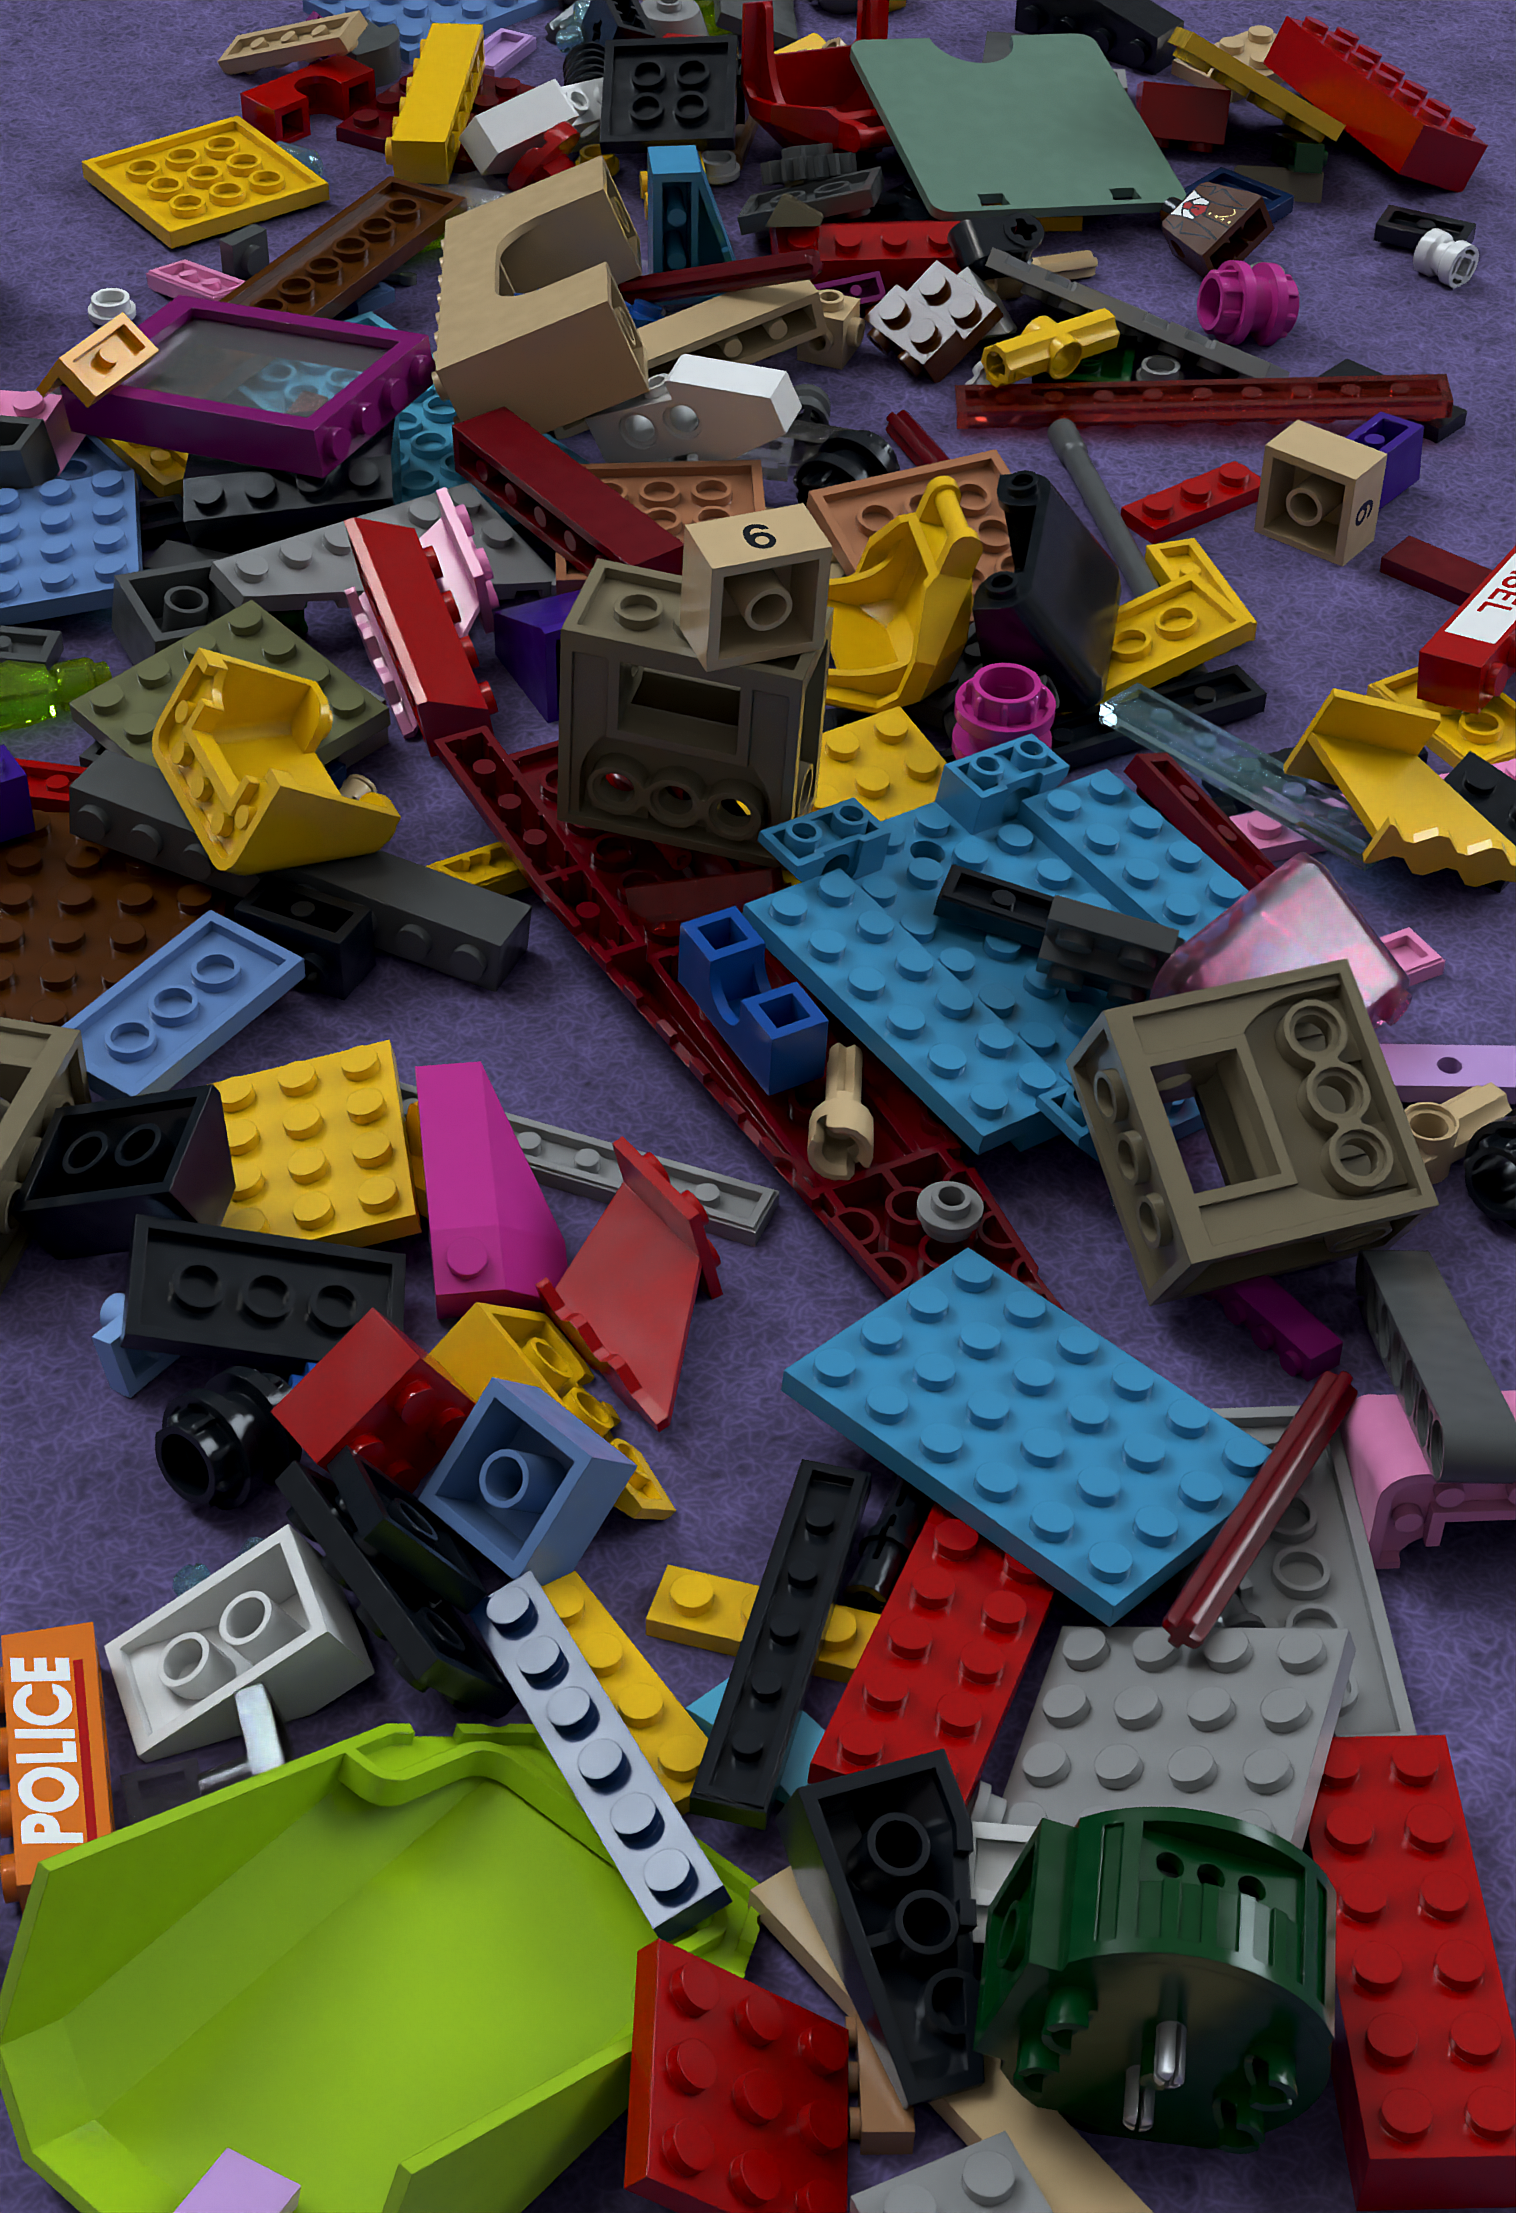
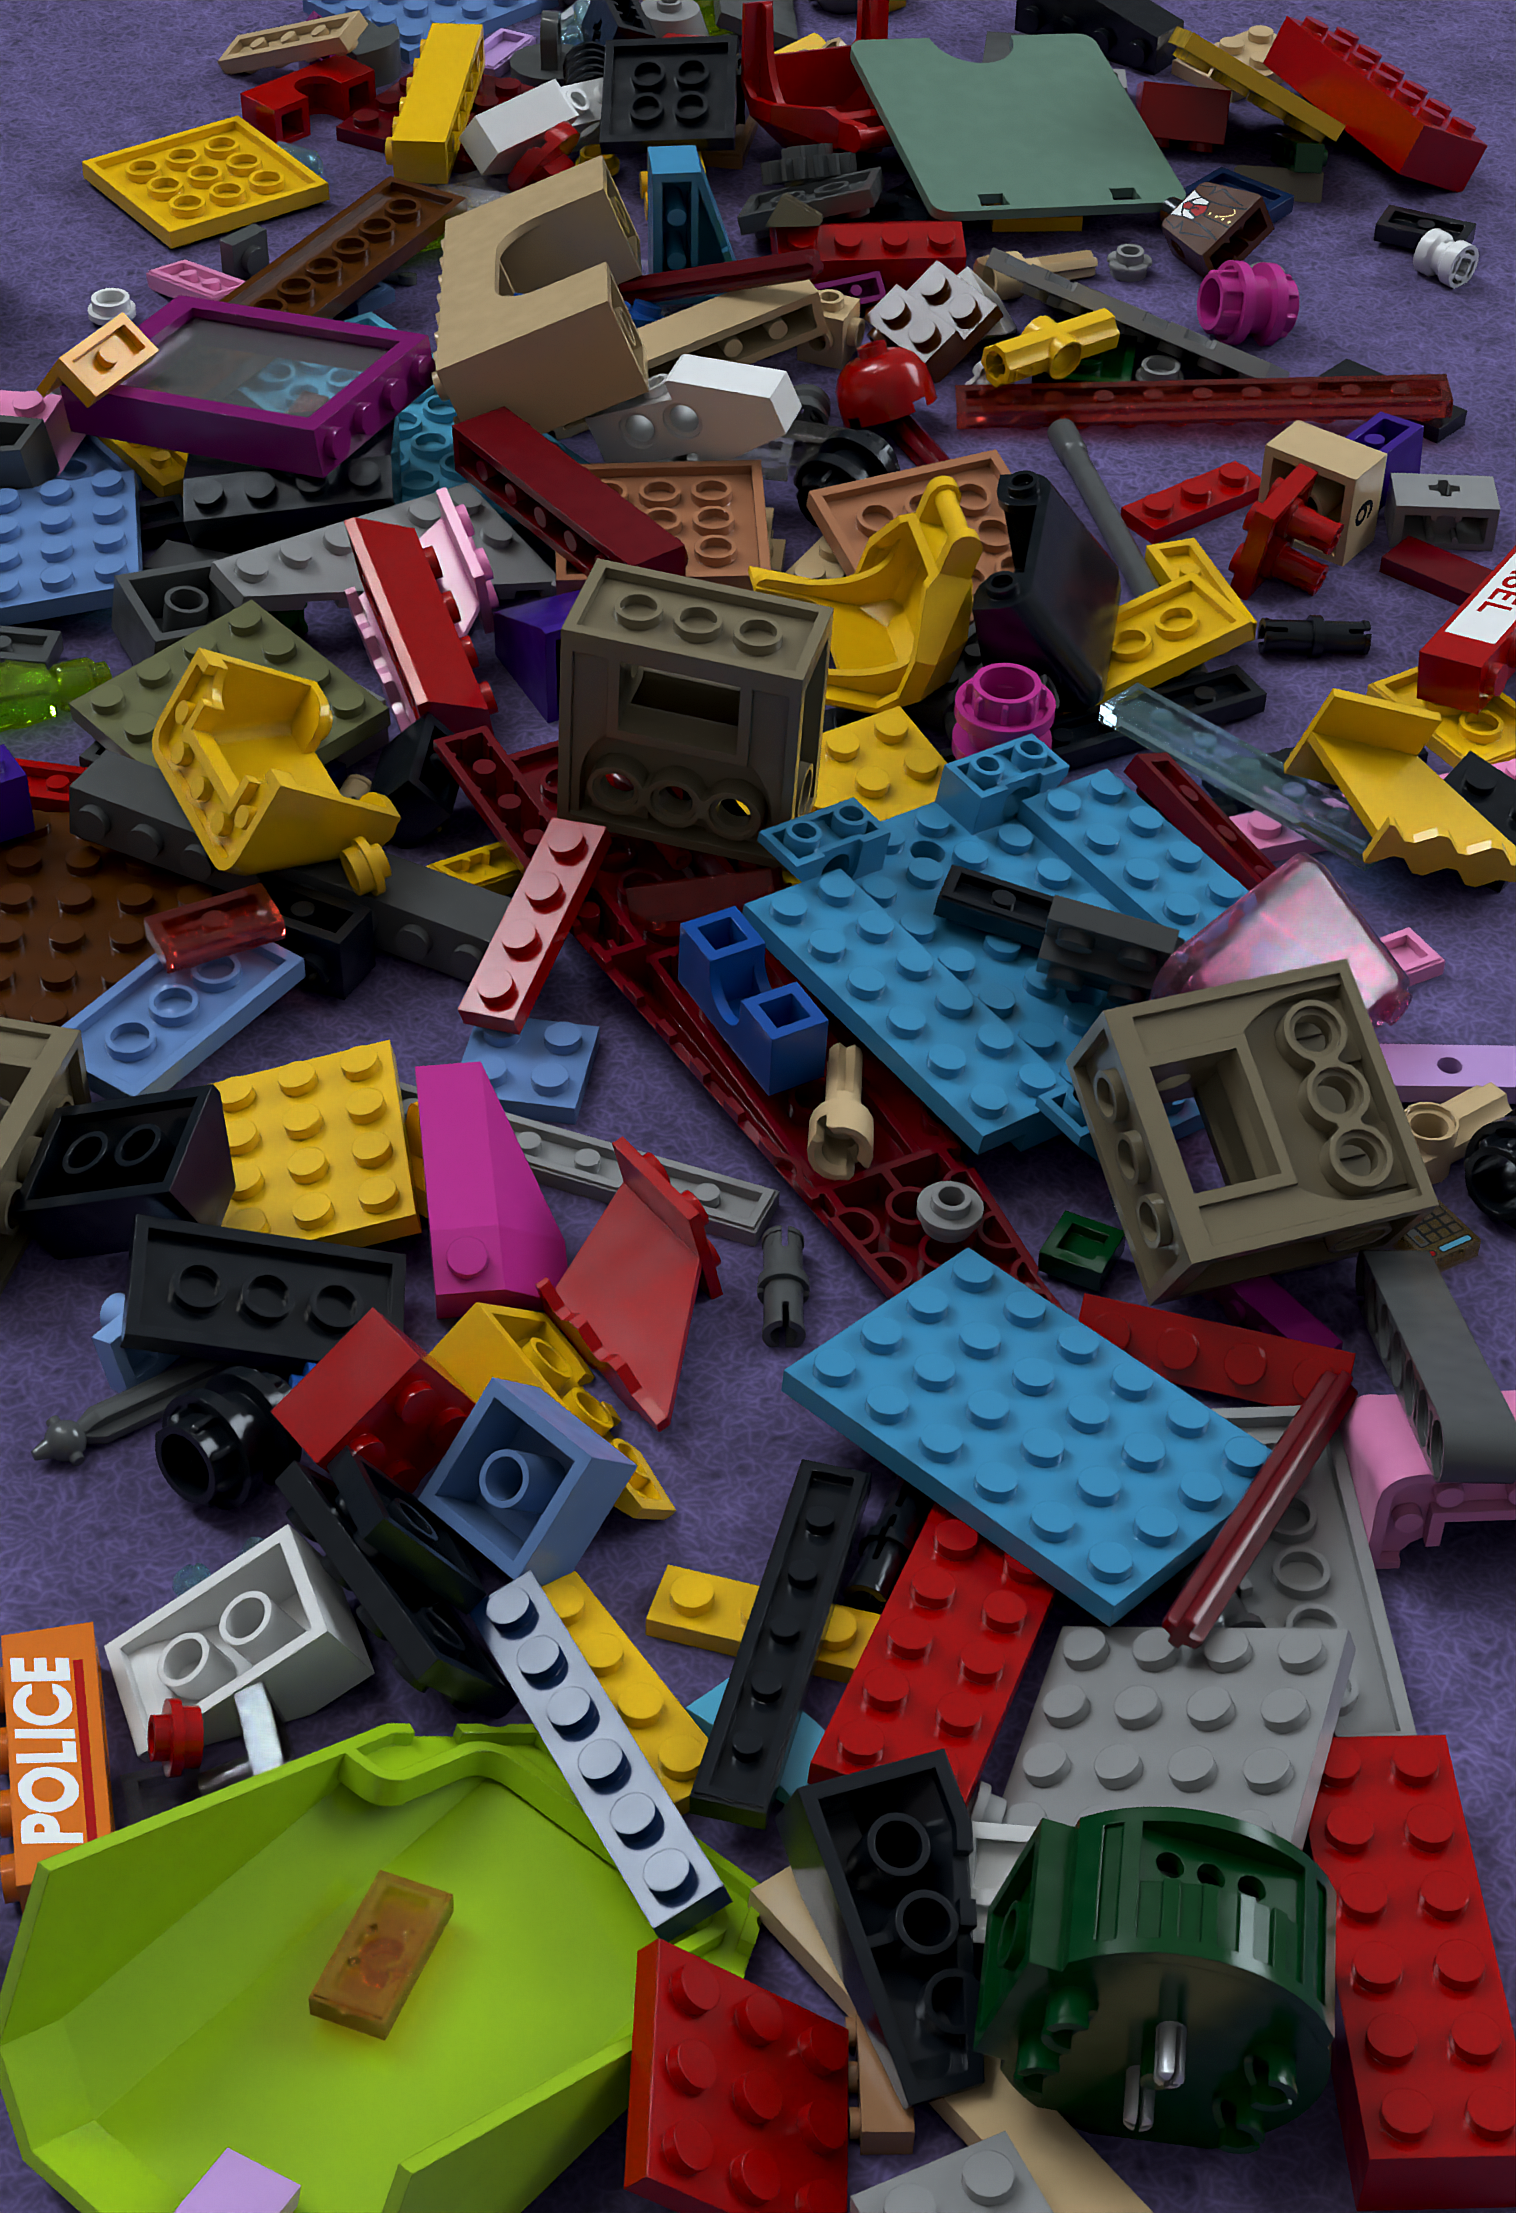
tan brick [679,503,832,672] -> none
white plate [701,150,740,185] -> none
black piece [947,213,1045,281] -> none
none -> dark grey wheel [31,1358,272,1466]
none -> clear red plate [144,883,286,974]
none -> red plate [147,1698,204,1778]
none -> clear orange plate [308,1870,454,2041]
none -> yellow plate [339,836,392,896]
none -> black brick [369,712,459,849]
none -> plate [458,817,612,1035]
none -> medium blue plate [461,1018,600,1125]
none -> dark grey tile [510,10,574,87]
none -> dark grey pin [757,1225,810,1348]
none -> red cylinder [835,340,938,428]
none -> dark green plate [1038,1210,1126,1292]
none -> red plate [1078,1293,1357,1406]
none -> light grey plate [1107,244,1152,282]
none -> red plate [1228,463,1344,601]
none -> black pin [1257,615,1372,658]
none -> light grey brick [1384,473,1500,551]
none -> clear yellow tile [1393,1200,1481,1273]

